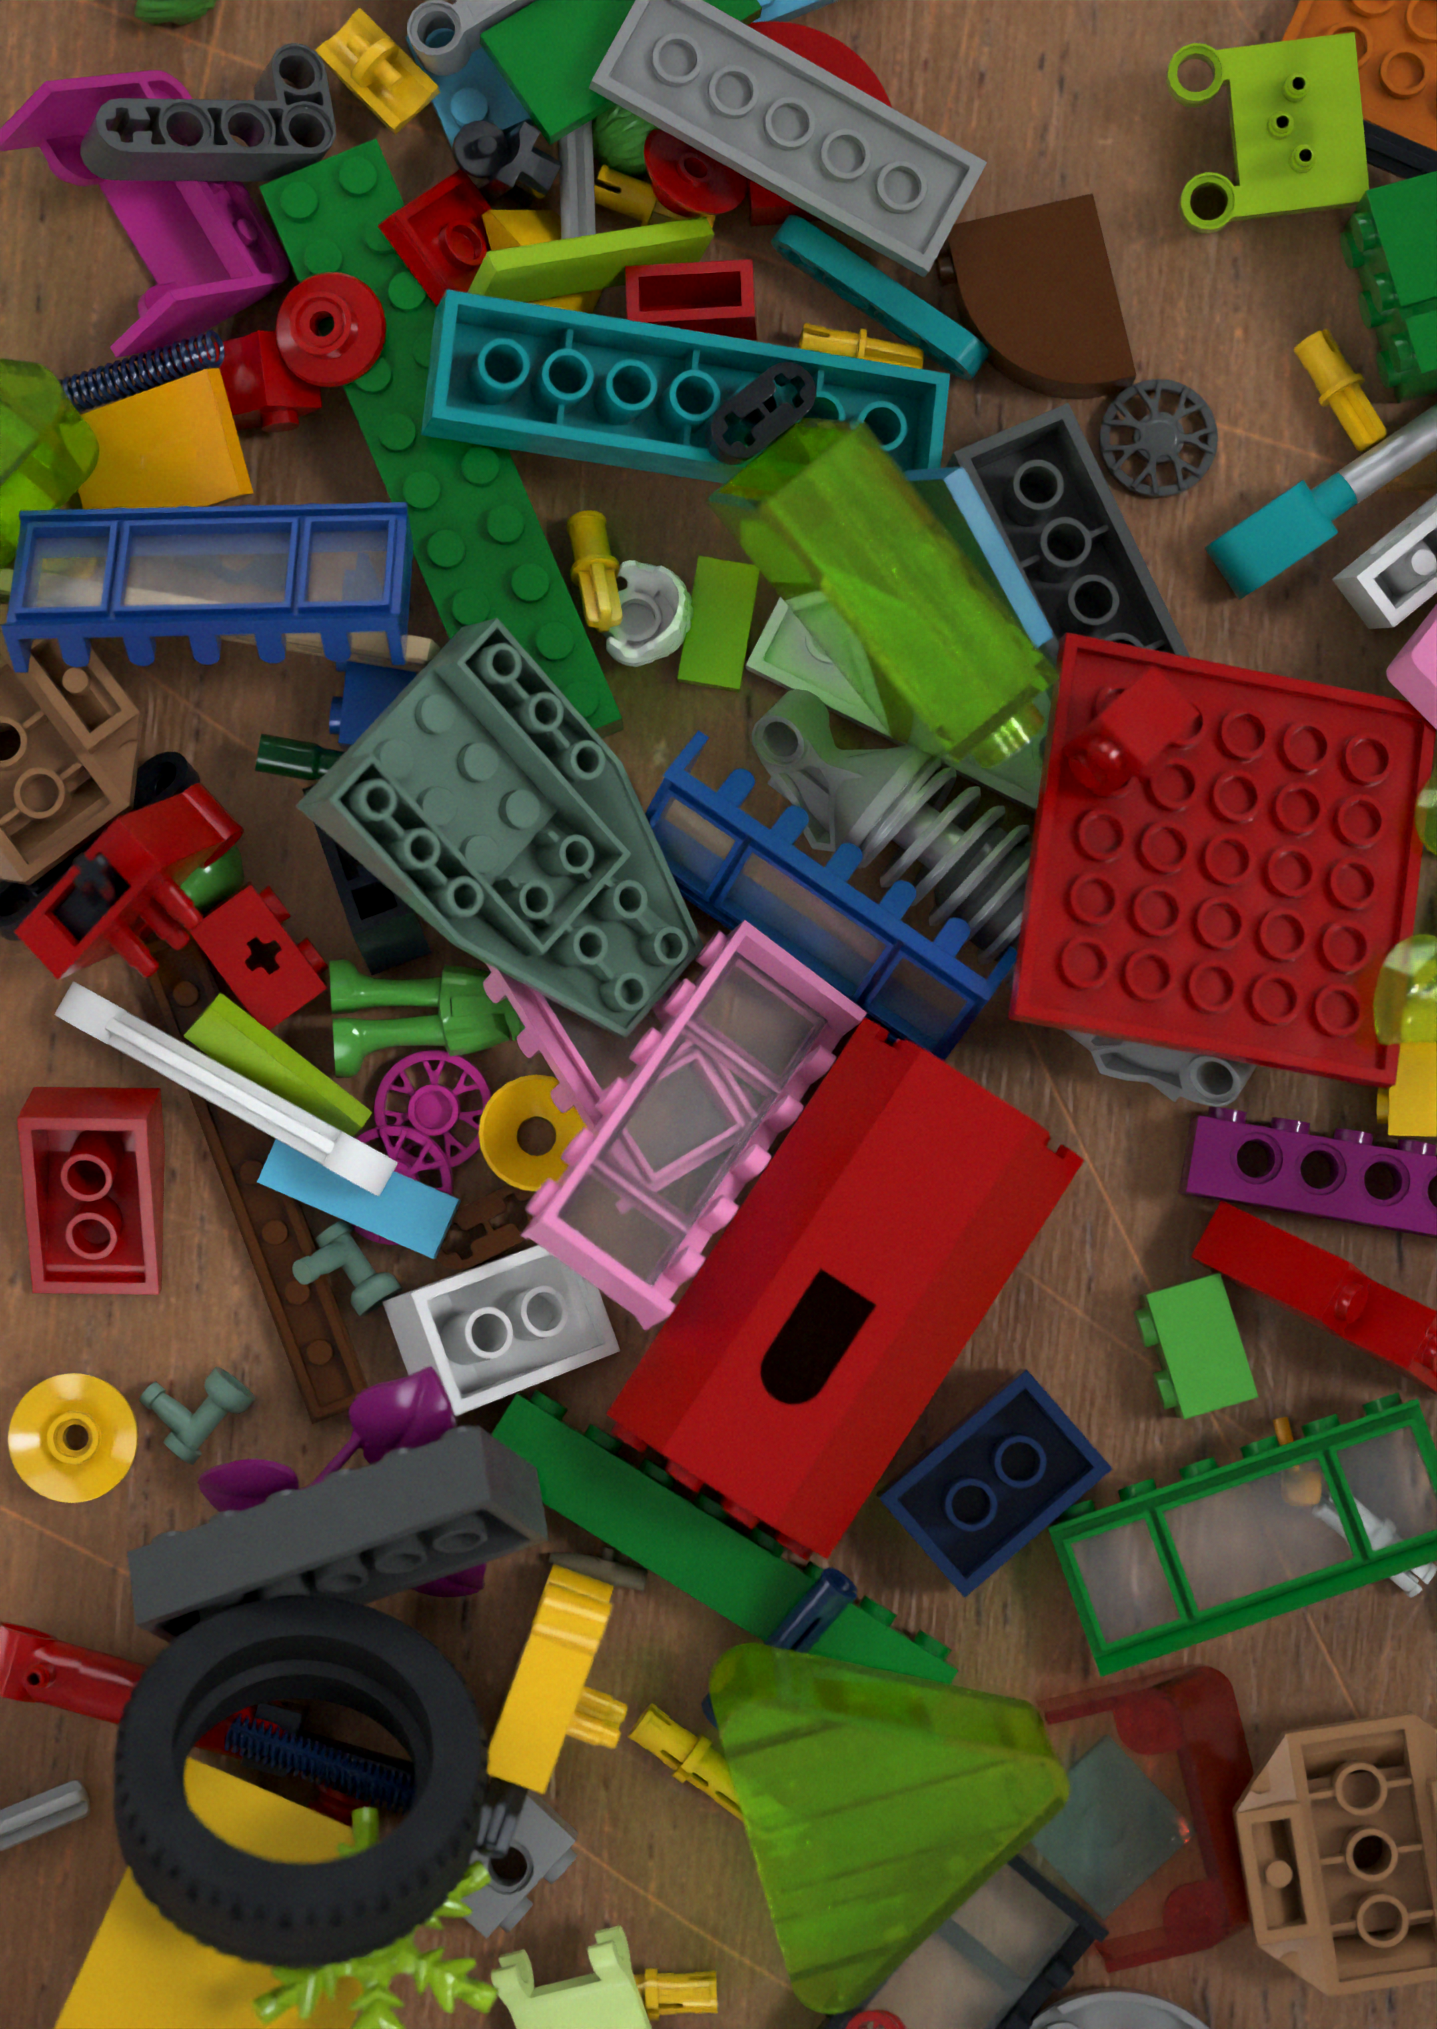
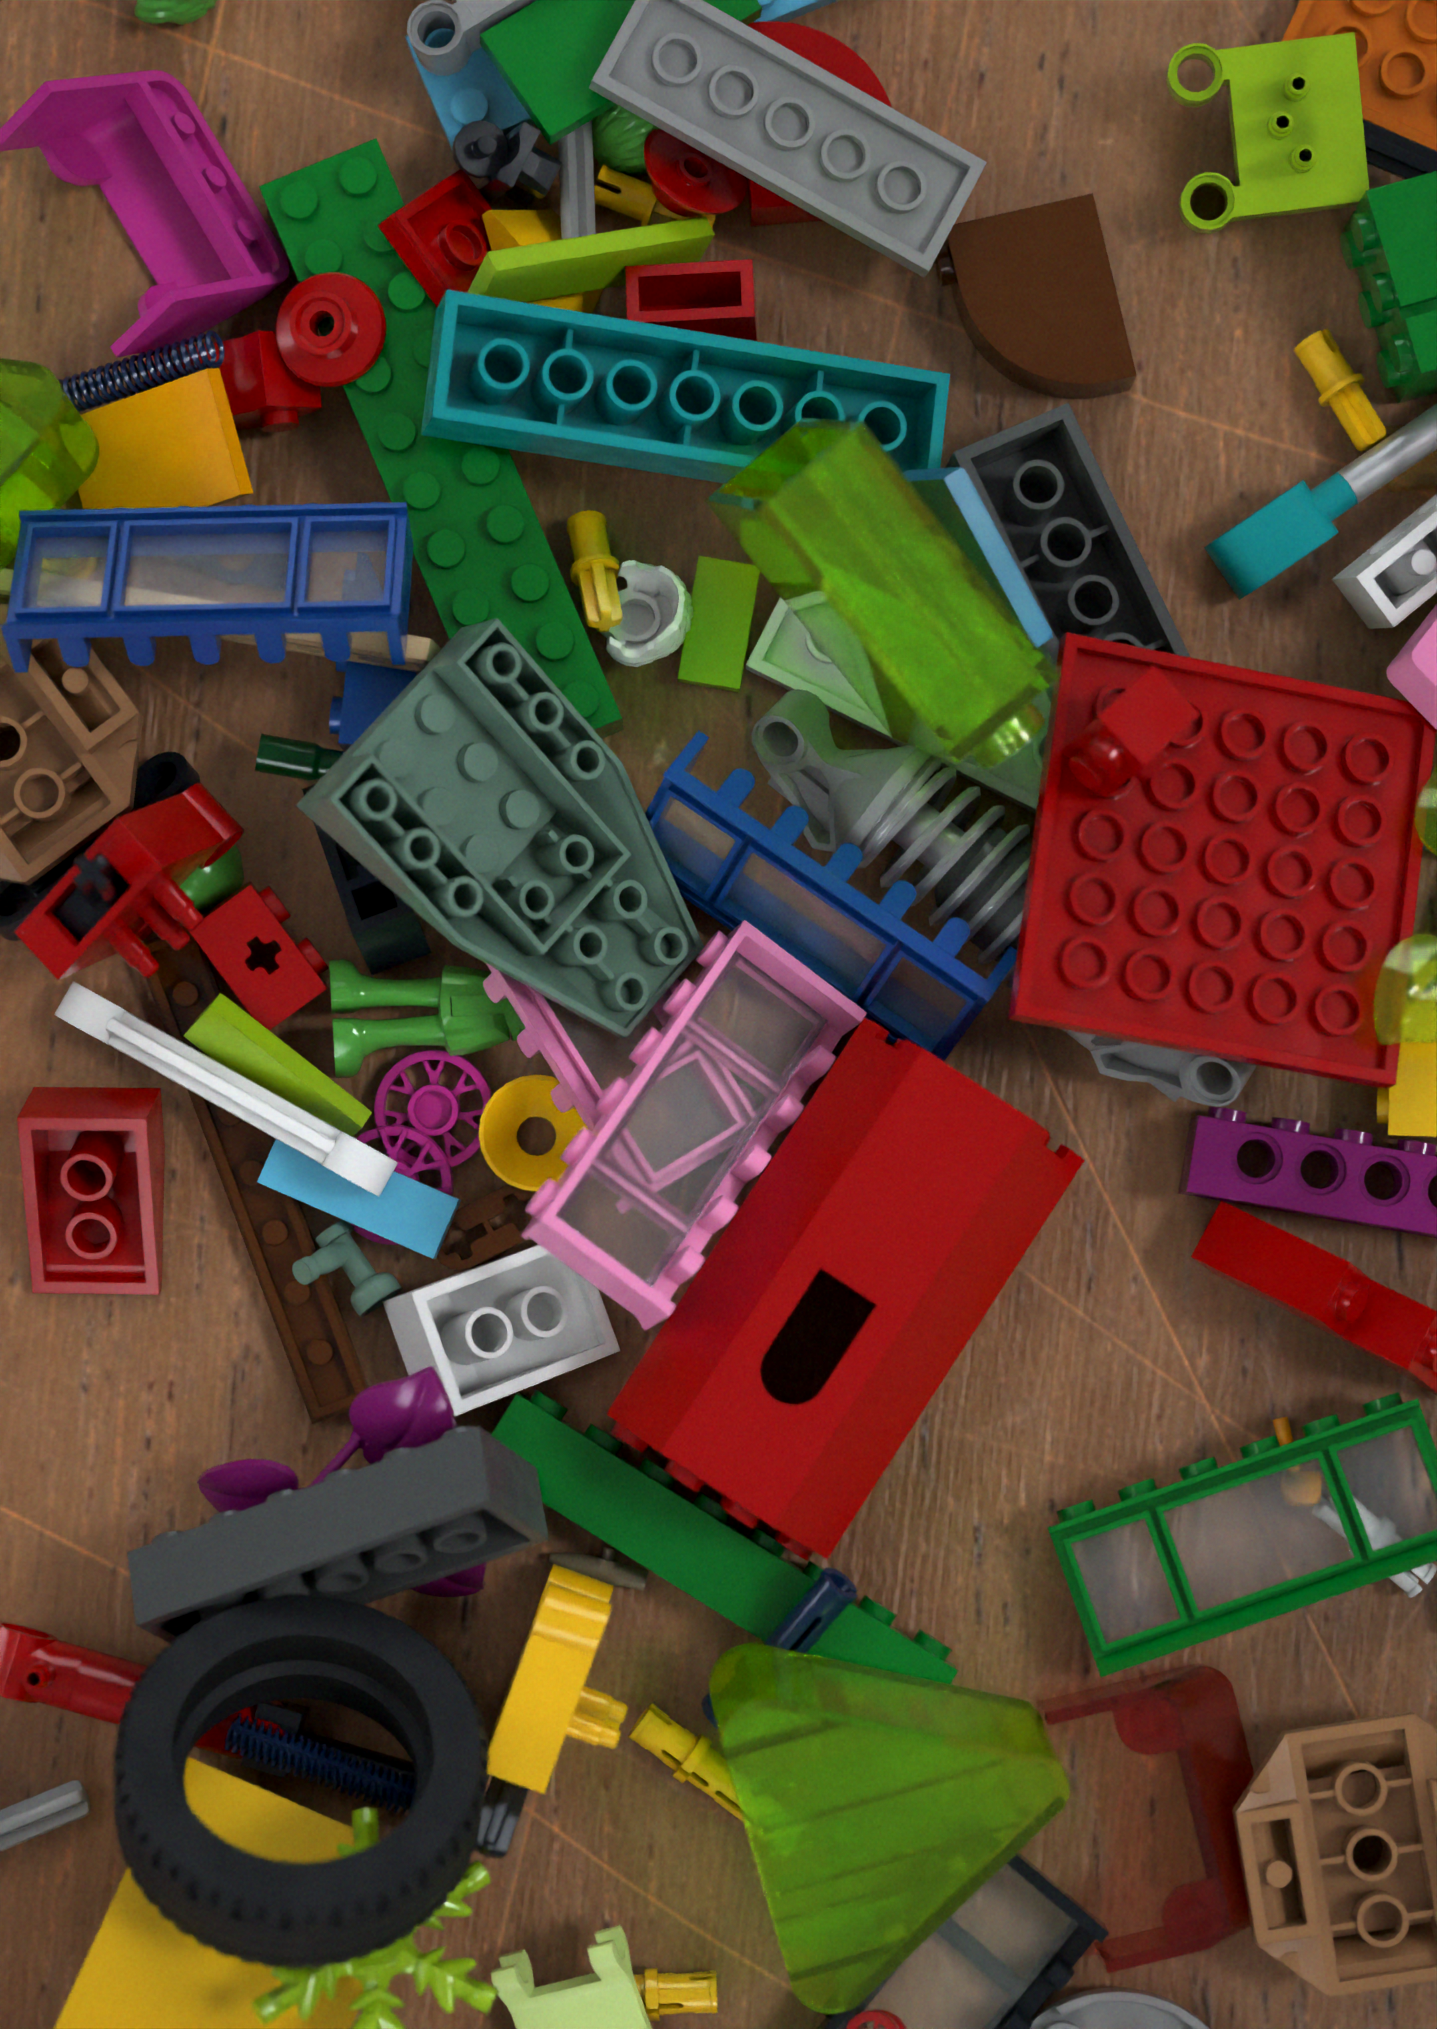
yellow dish [8,1373,138,1503] -> none
dark grey beam [80,43,336,181] -> none
sand green piece [139,1366,256,1465] -> none
red bush [306,1779,371,1828] -> none
yellow hips [315,8,440,135] -> none
light grey brick [460,1789,578,1939] -> none
black beam [704,362,816,465] -> none
teal beam [770,214,990,381] -> none
yellow axle [798,322,924,369] -> none
dark blue brick [875,1368,1113,1598] -> none
clear light blue tile [1013,1733,1197,1921] -> none
dark grey wheel [1099,379,1218,498] -> none
bright green brick [1133,1273,1259,1419] -> none

